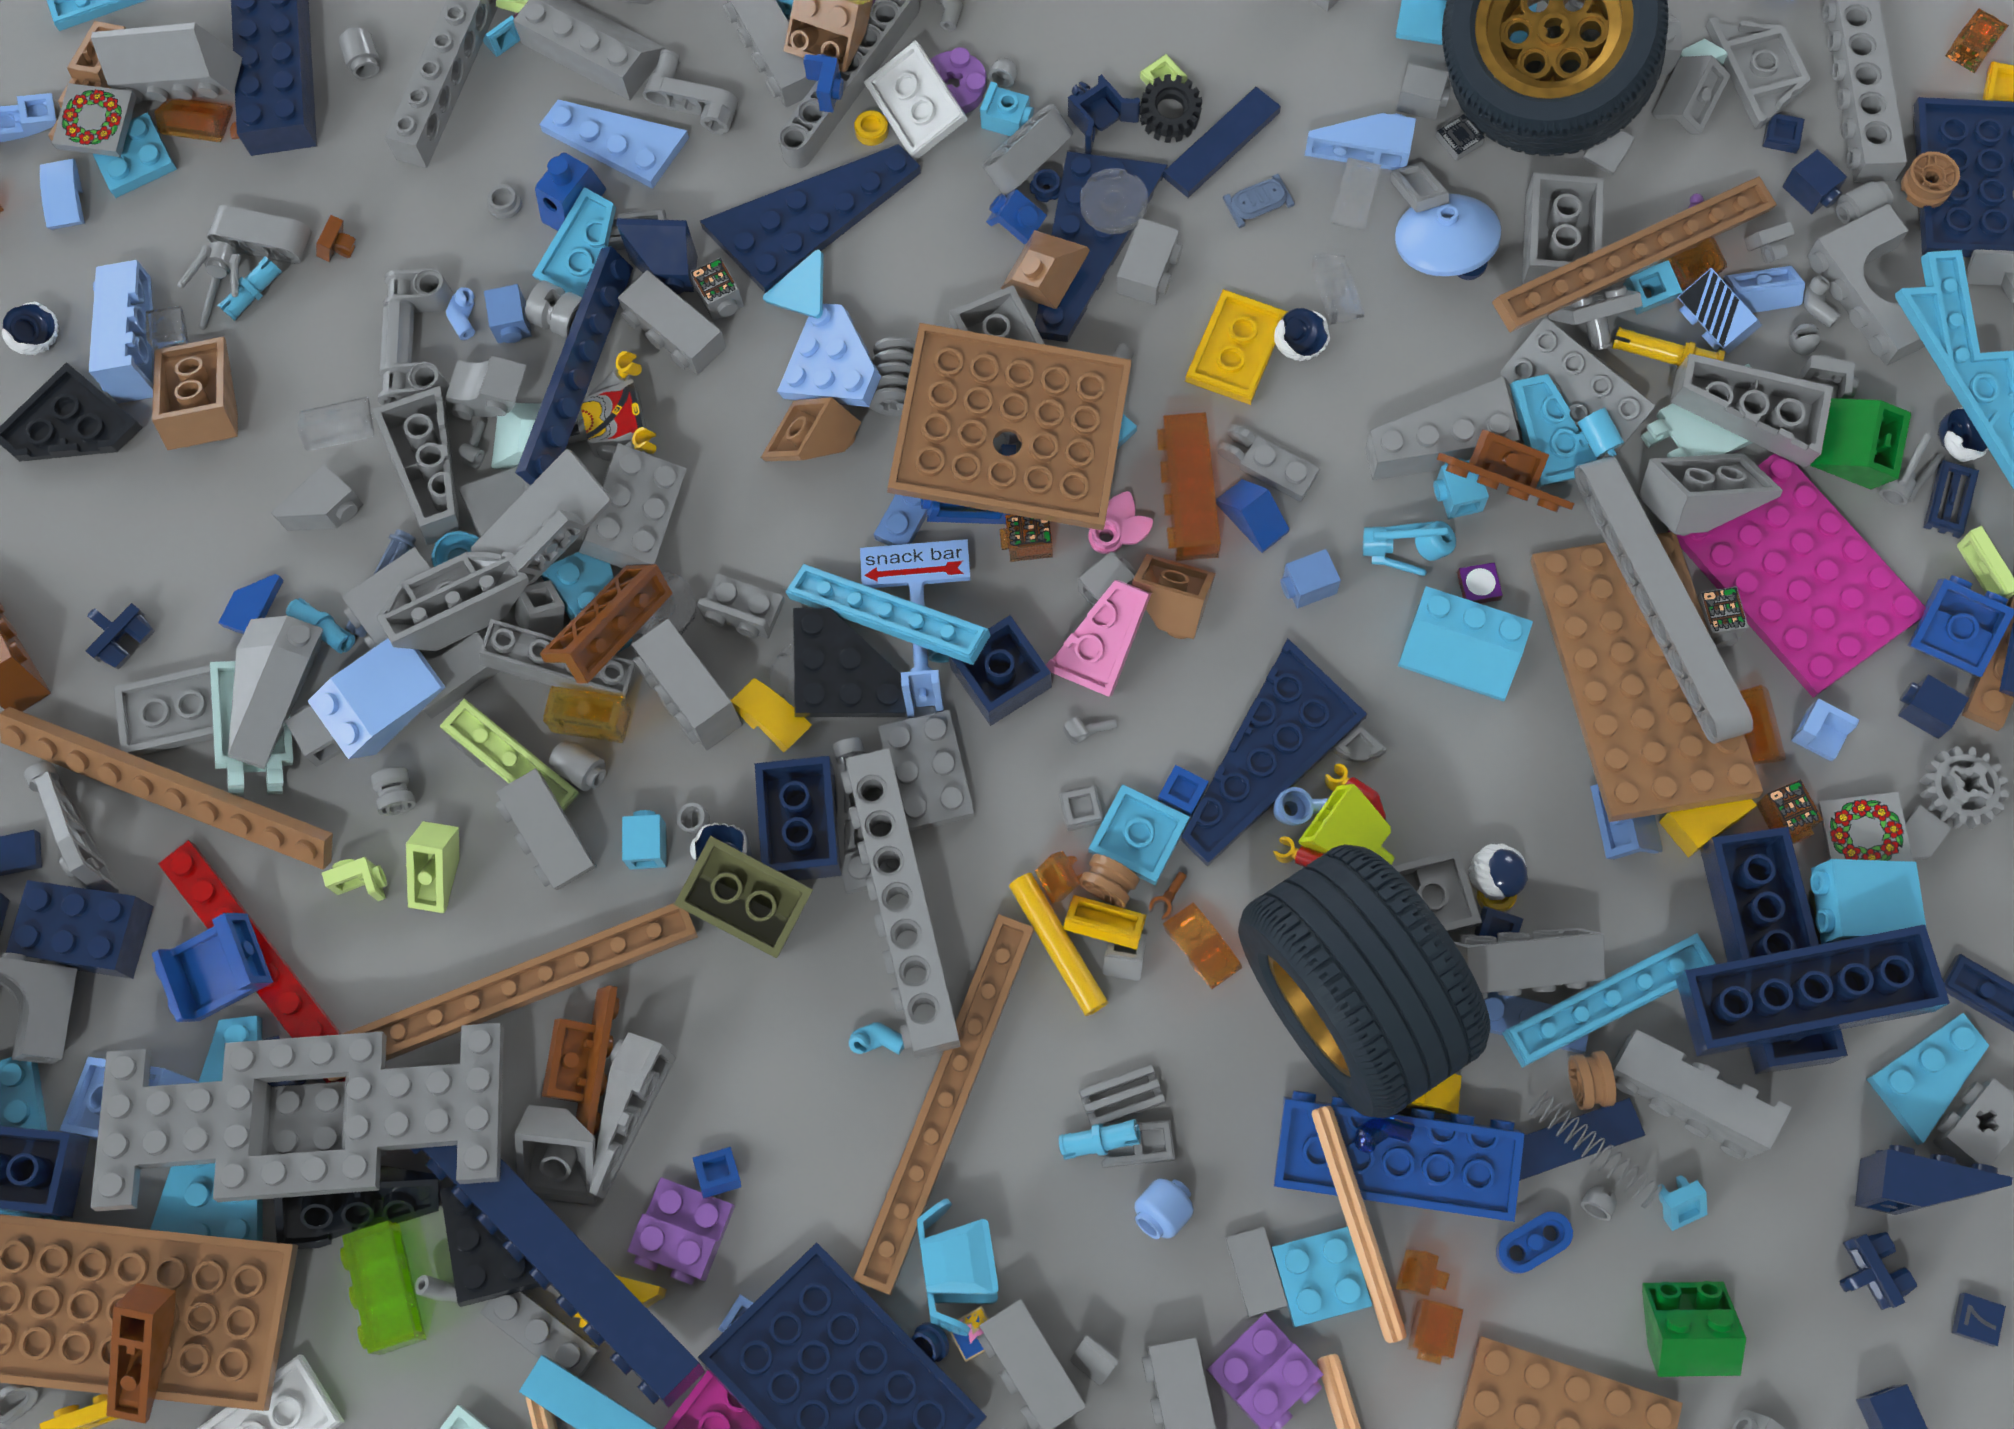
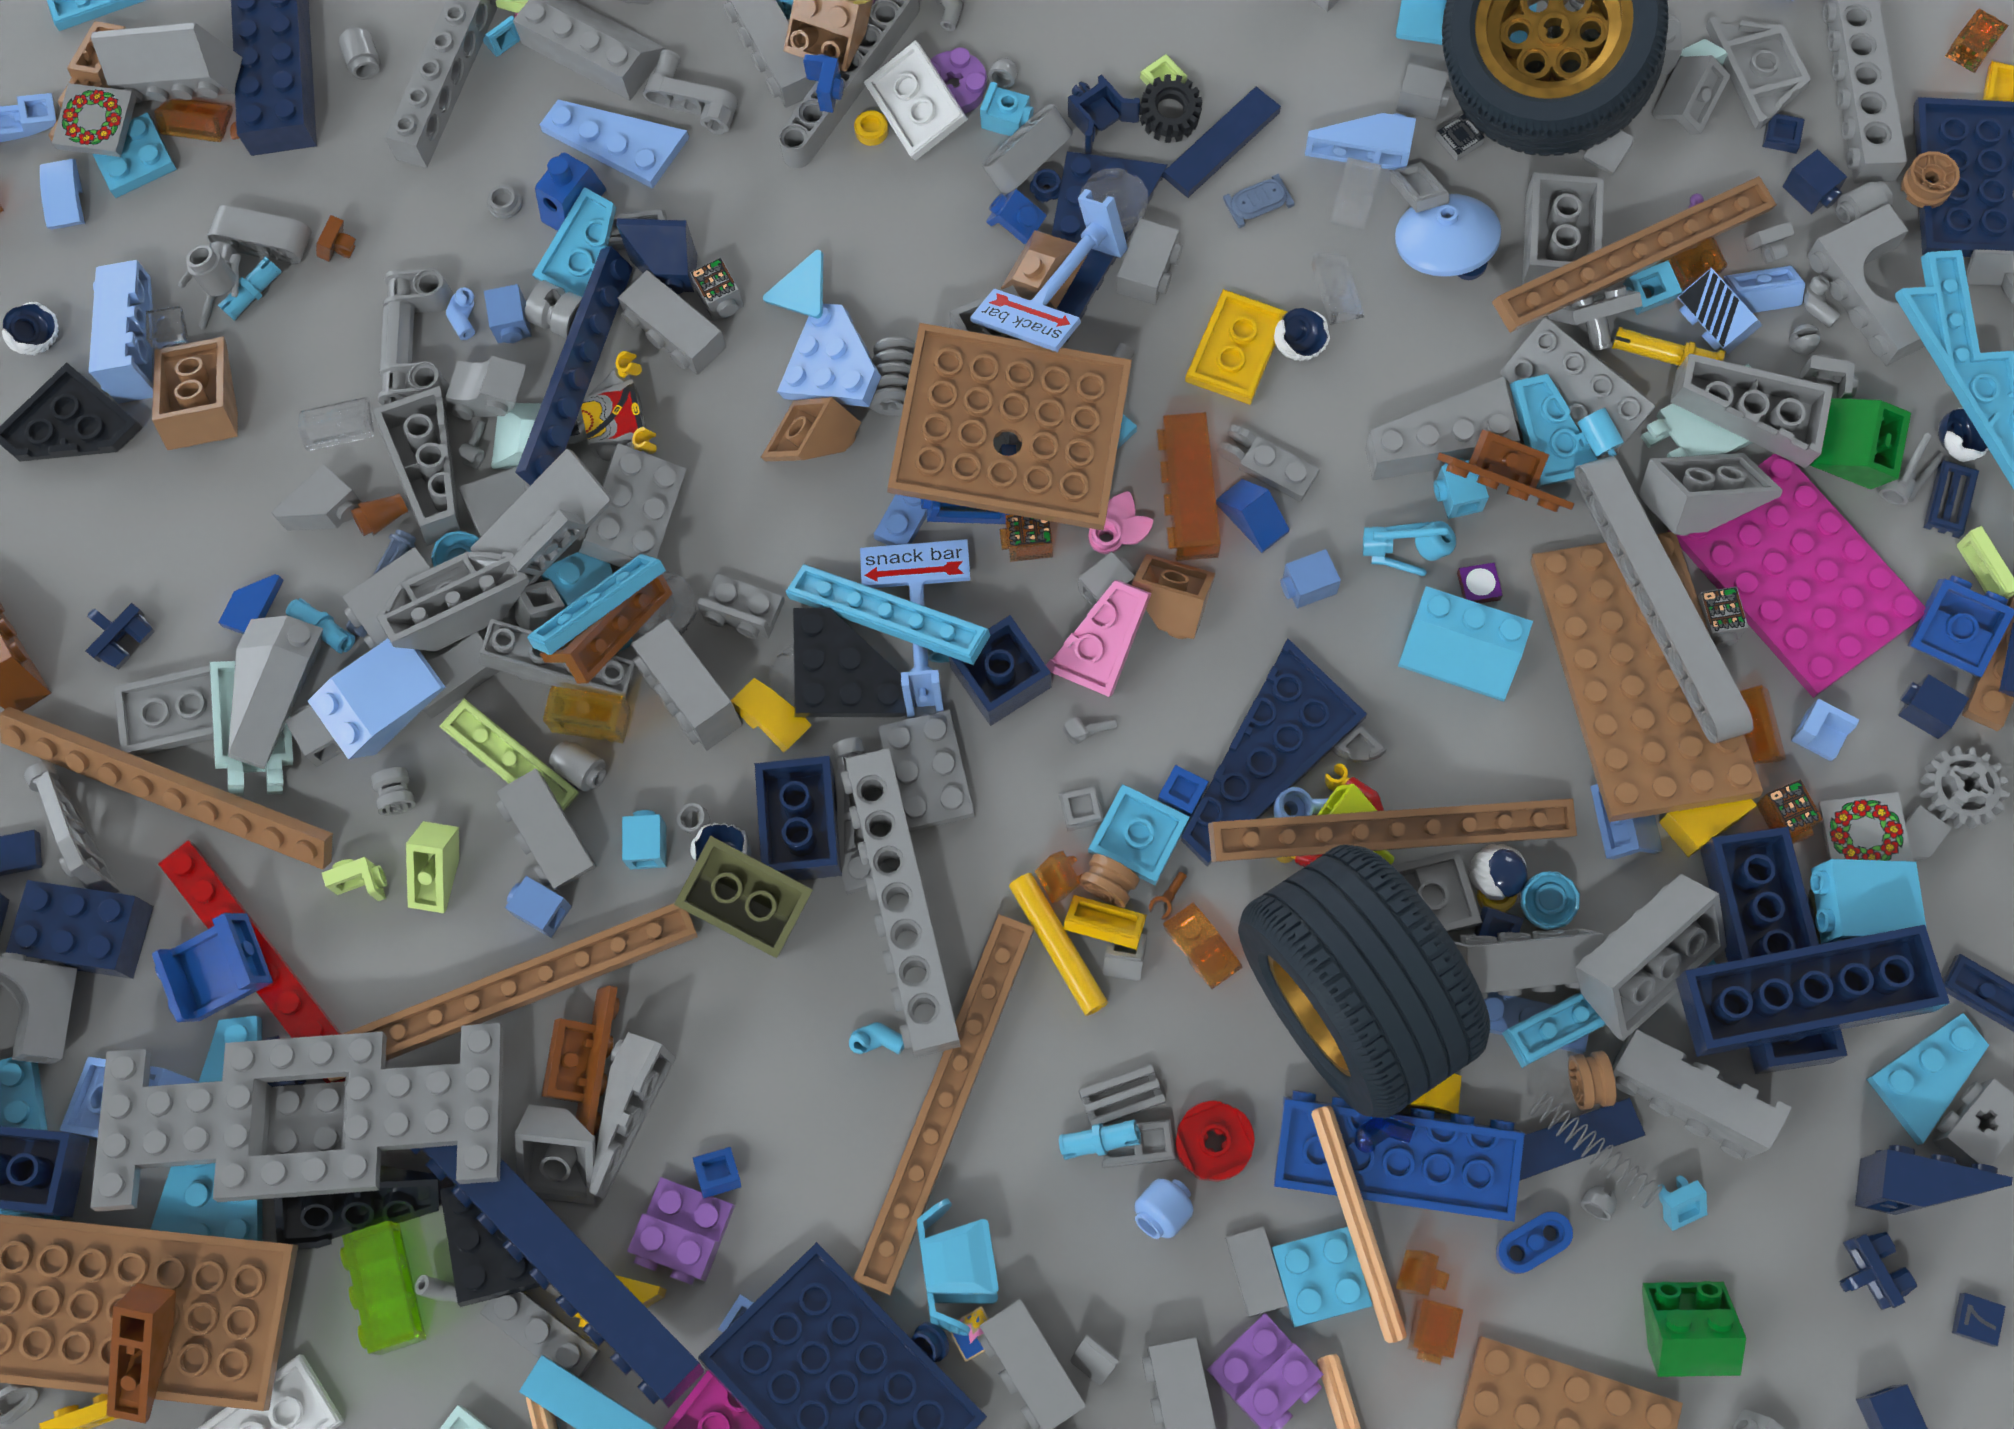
dark blue wing [700,144,921,293] -> none
none -> light grey brick [186,245,236,296]
none -> dark orange cone [351,493,408,536]
none -> medium blue brick [505,876,572,938]
none -> medium azure tile [527,554,666,655]
none -> light blue piece [970,189,1128,352]
none -> red plate [1175,1100,1255,1182]
none -> medium nougat plate [1208,798,1577,862]
none -> medium azure hair [1520,871,1580,930]
none -> light grey slope [1576,874,1727,1041]

